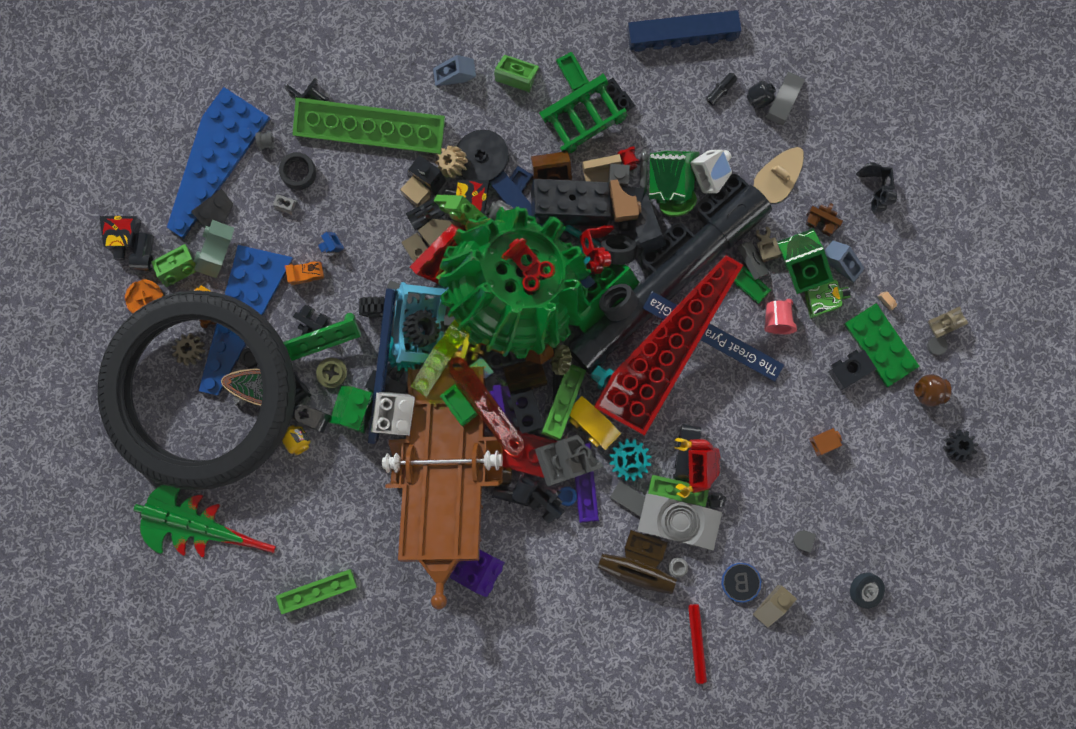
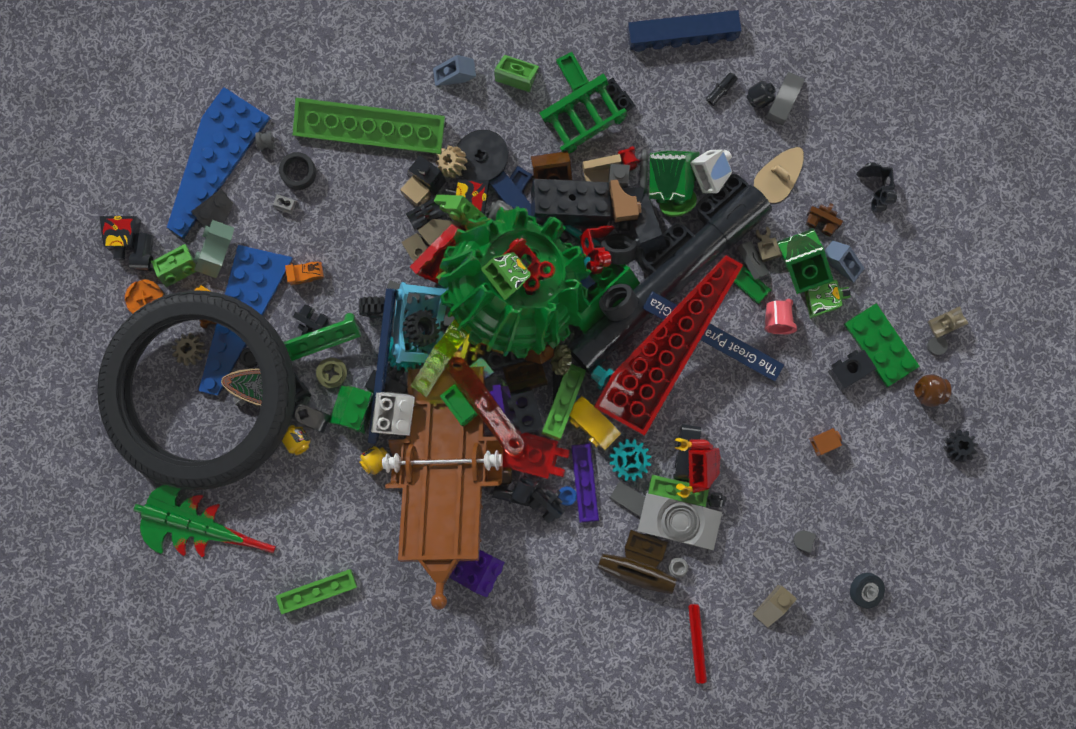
black bracket [285,78,329,101] -> none
blue tile [318,232,344,253] -> none
dark grey slope [535,435,604,487] -> none
black tile [721,563,761,602] -> none
light nougat tile [877,291,897,311] -> none
none -> yellow head [359,446,387,475]
none -> bright green torso [481,252,531,300]

